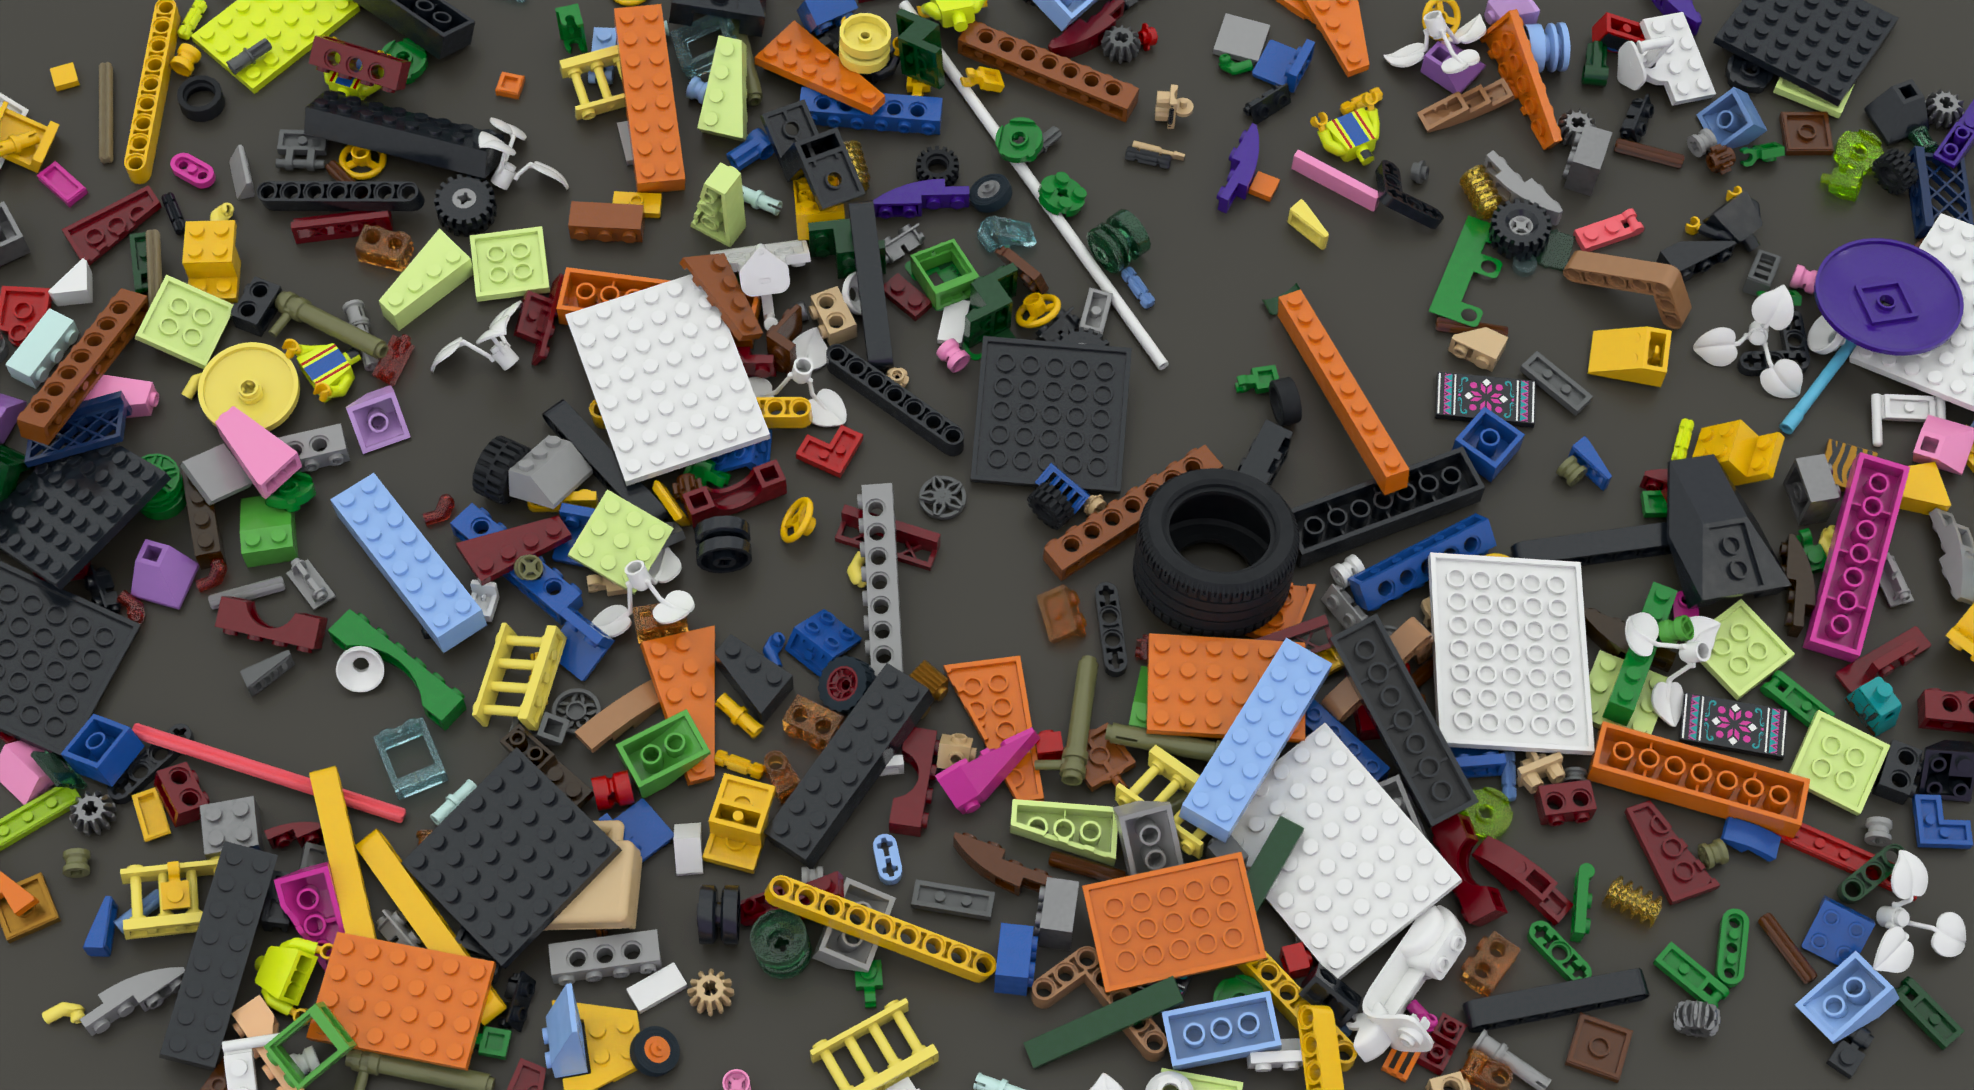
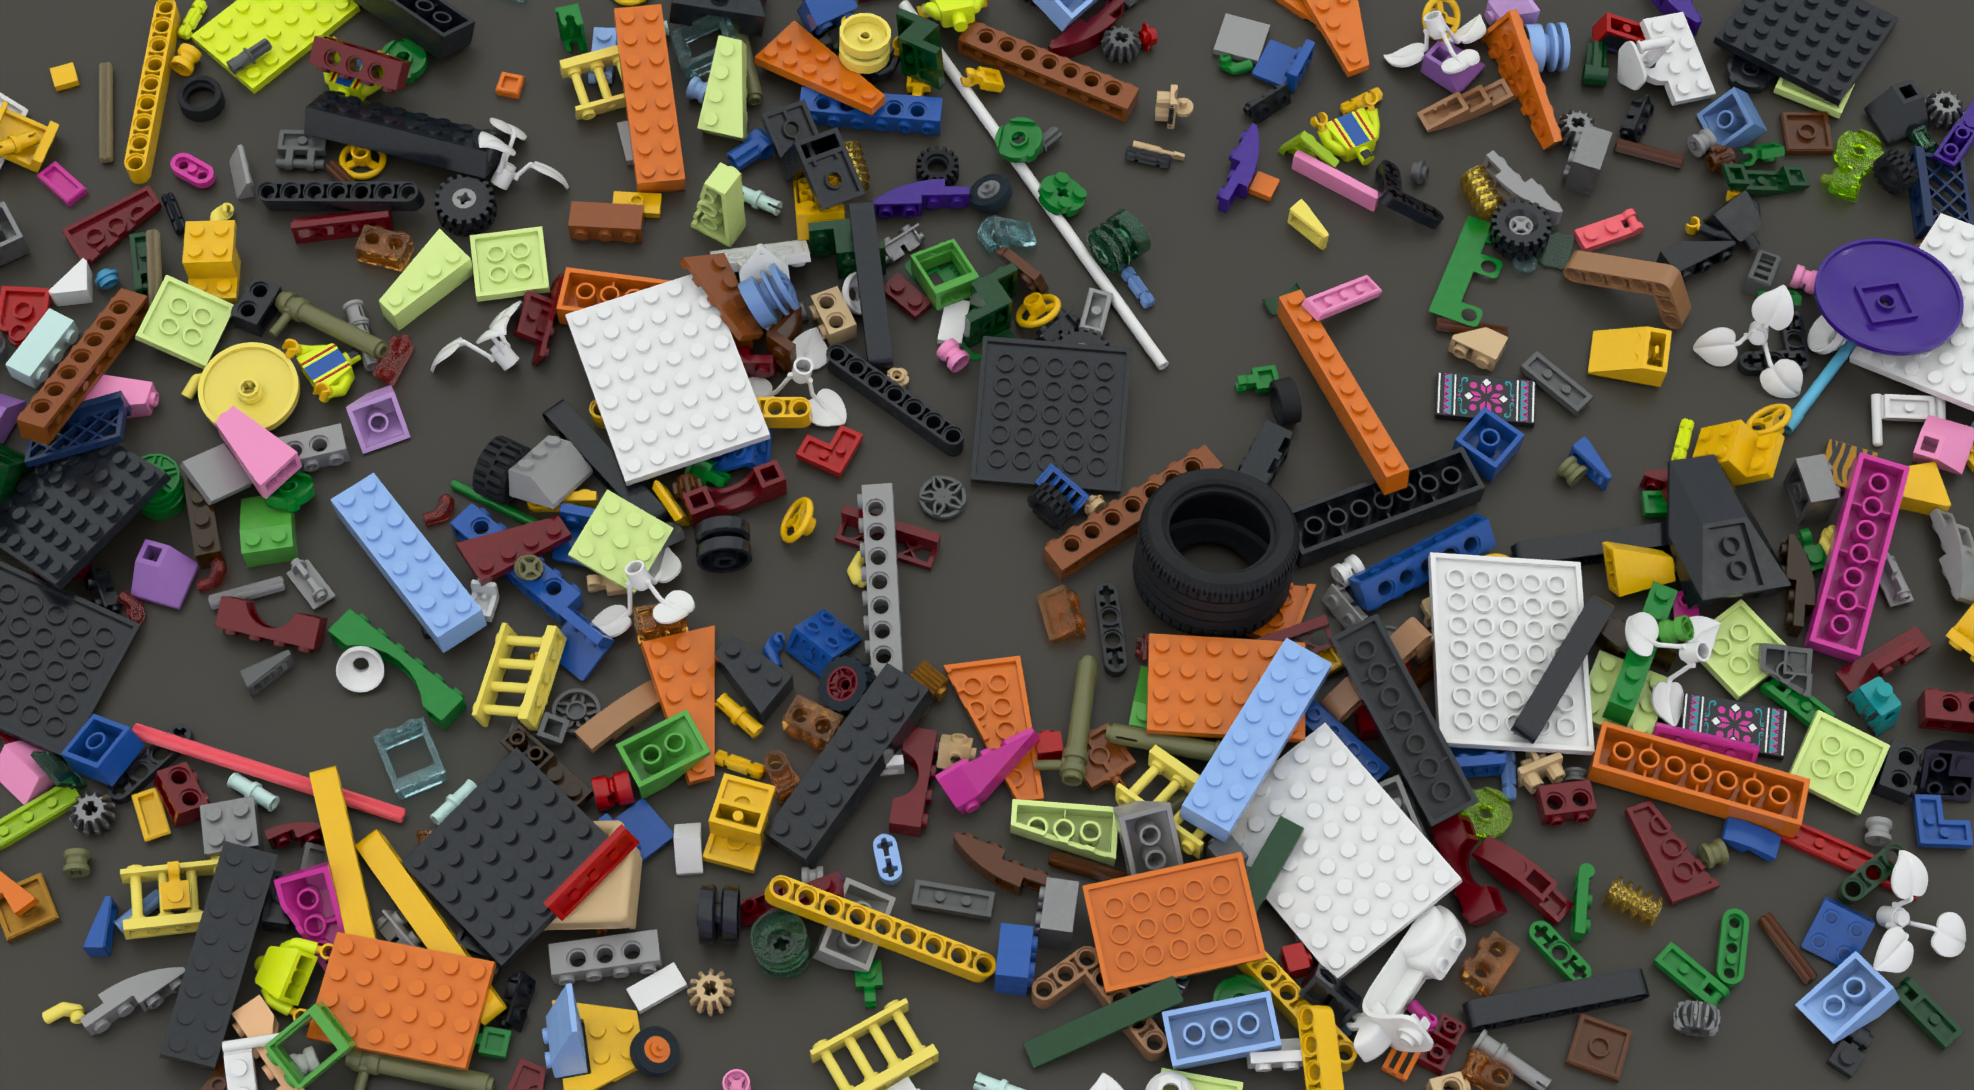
none -> dark azure plate [95,268,119,290]
none -> light aqua pin [227,772,280,812]
none -> green bar [450,479,539,524]
none -> red tile [543,824,640,921]
none -> medium blue wheel [737,263,800,329]
none -> lime wing [1278,130,1339,168]
none -> bright pink tile [1301,275,1382,321]
none -> black beam [1510,593,1615,744]
none -> yellow slope [1602,541,1676,597]
none -> dark pink tile [1652,722,1760,763]
none -> dark green slope [1721,163,1810,195]
none -> yellow piece [1746,404,1792,436]
none -> dark grey slope [1758,643,1813,698]

